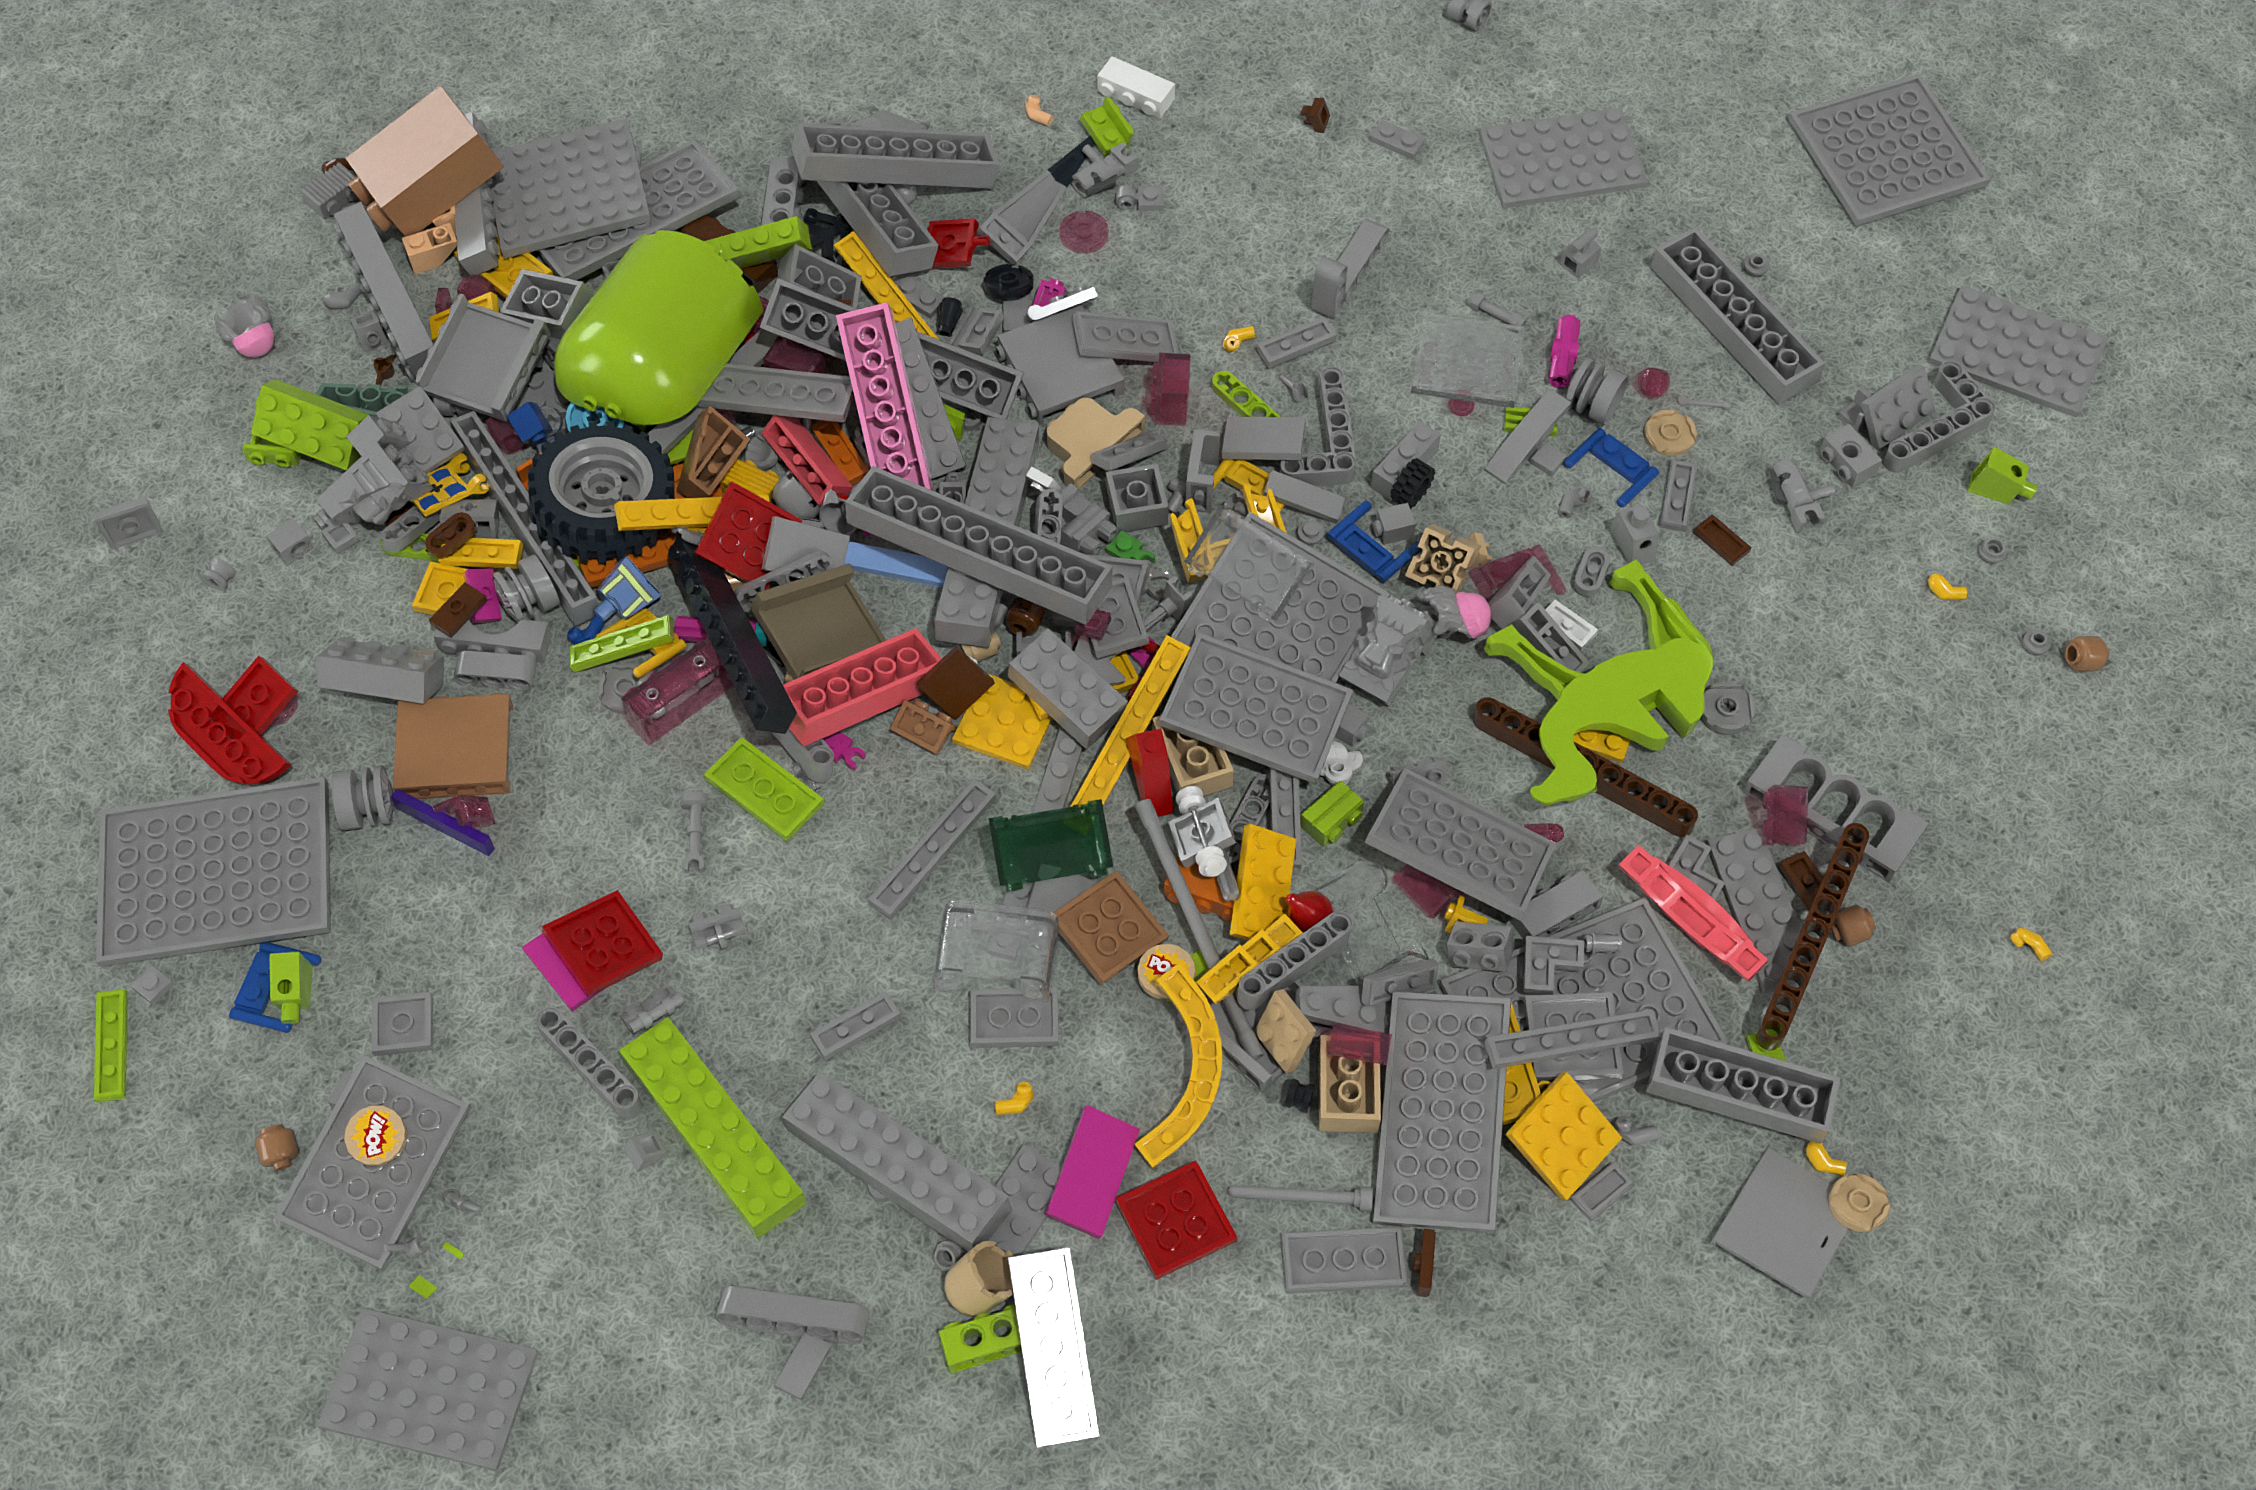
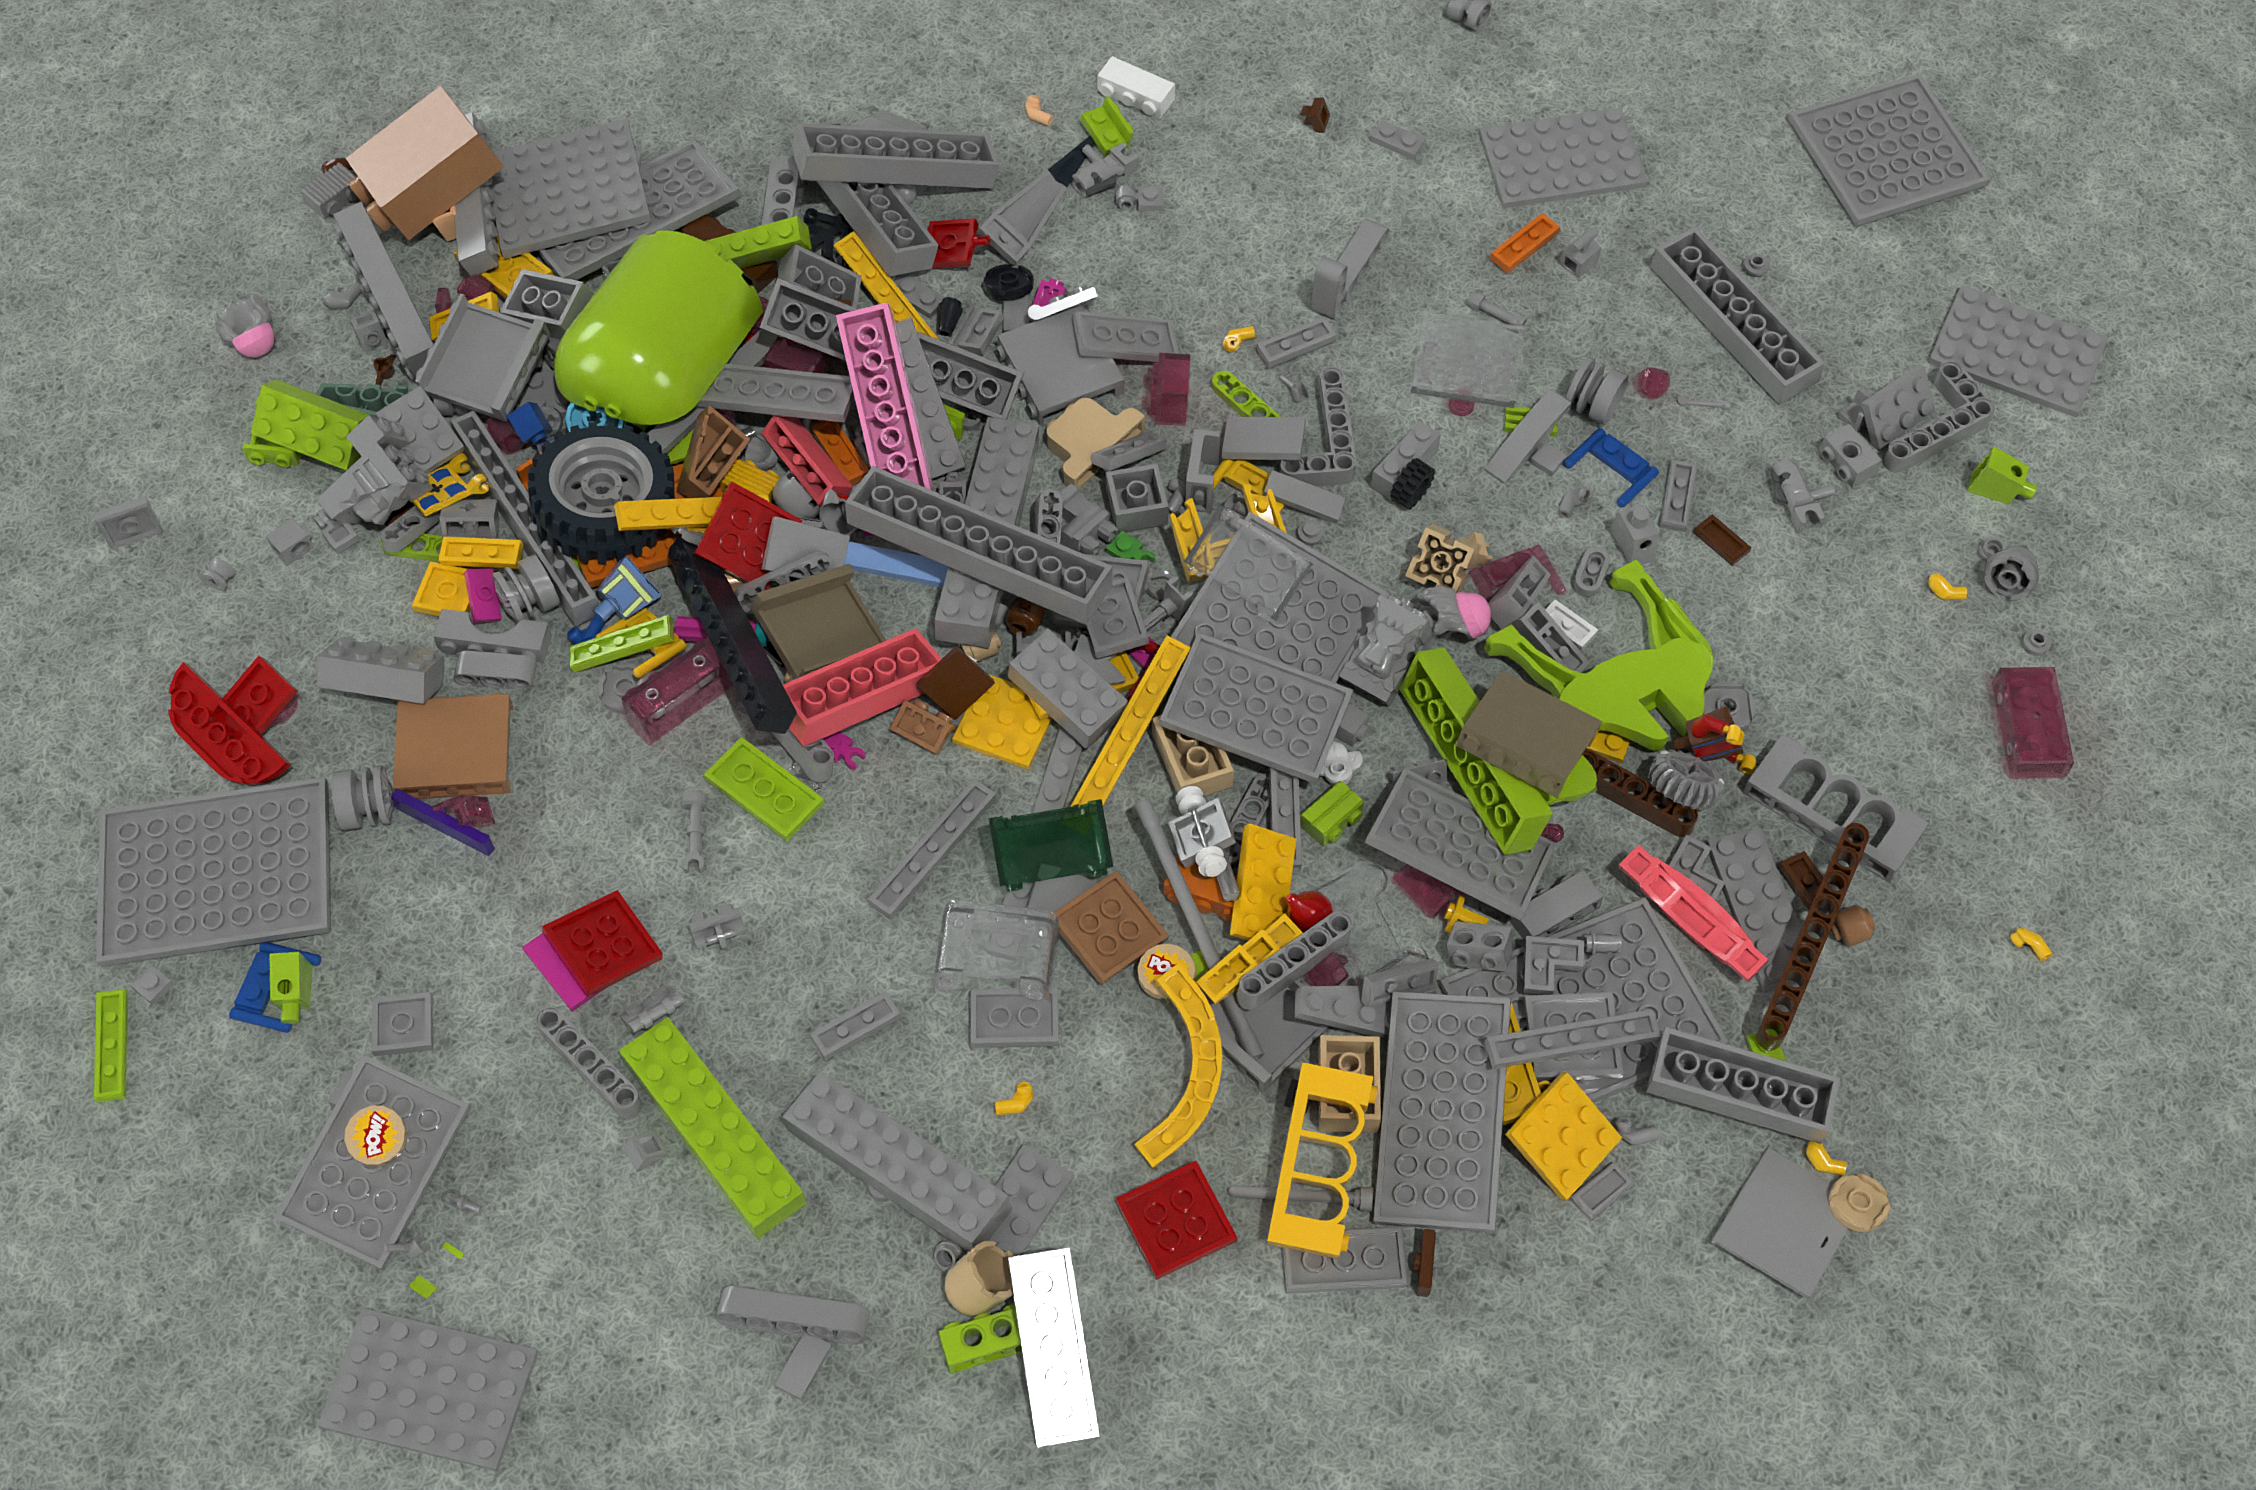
medium nougat head [255,1124,299,1171] -> none
light nougat slope [402,223,457,274] -> none
reddish brown plate [425,512,476,558] -> none
reddish brown plate [429,582,487,638] -> none
white plate [1026,466,1062,501] -> none
dark pink tile [1044,1105,1140,1239] -> none
clear pink tile [1059,211,1109,254] -> none
clear pink plate [1075,610,1112,640] -> none
red slope [1126,728,1173,817] -> none
tan plate [1254,989,1316,1074] -> none
blue plate [1326,501,1422,583] -> none
clear pink tile [1328,1023,1392,1065] -> none
light grey brick [1373,503,1416,545] -> none
dark pink piece [1548,314,1581,389] -> none
tan tile [1644,410,1697,456] -> none
clear pink bracket [1762,785,1808,845] -> none
medium nougat head [2065,636,2109,671] -> none
none -> yellow fence [1267,1062,1378,1259]
none -> clear pink panel [1307,952,1349,986]
none -> lime brick [1399,647,1553,855]
none -> dark tan panel [1456,670,1602,798]
none -> orange plate [1490,213,1560,273]
none -> light grey gear [1648,749,1725,810]
none -> torso [1673,706,1757,776]
none -> light grey cone [1985,546,2039,600]
none -> clear pink piece [1992,667,2074,779]

